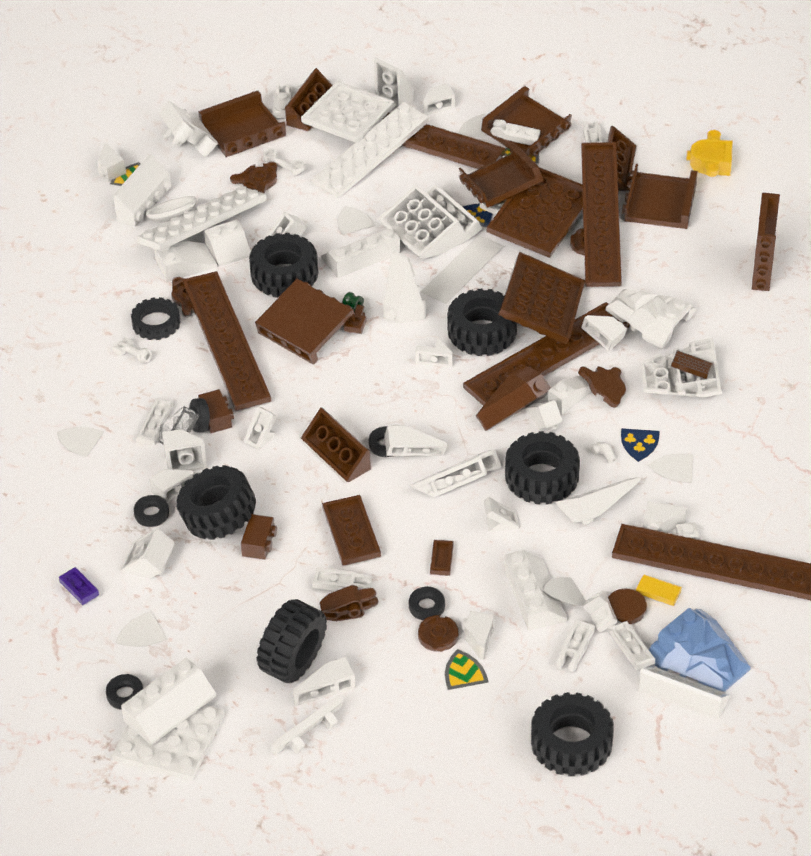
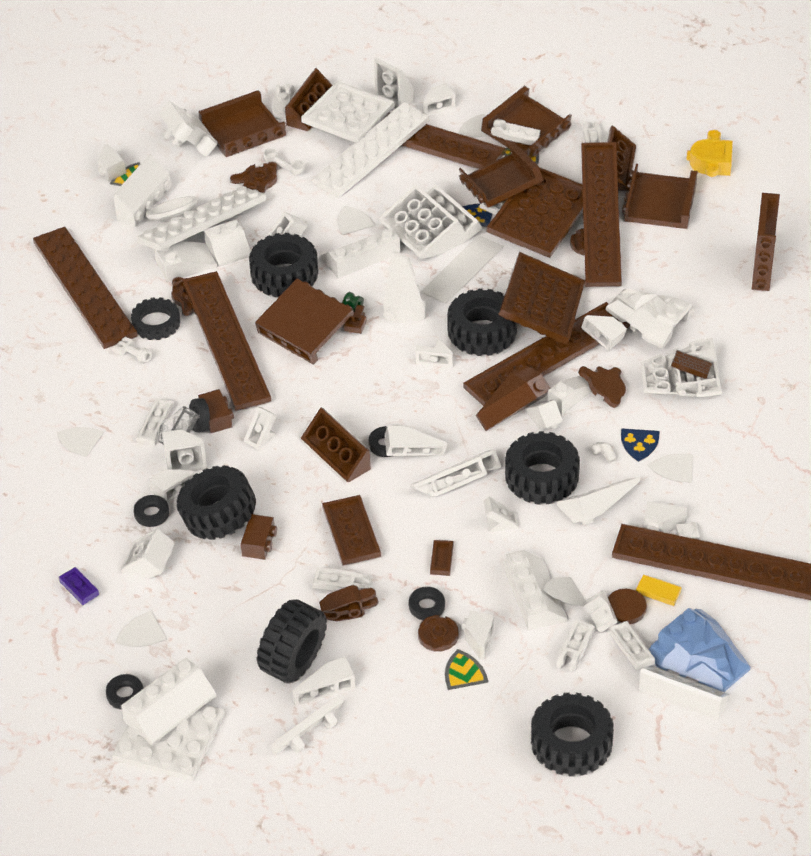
none -> reddish brown plate [33,226,138,349]

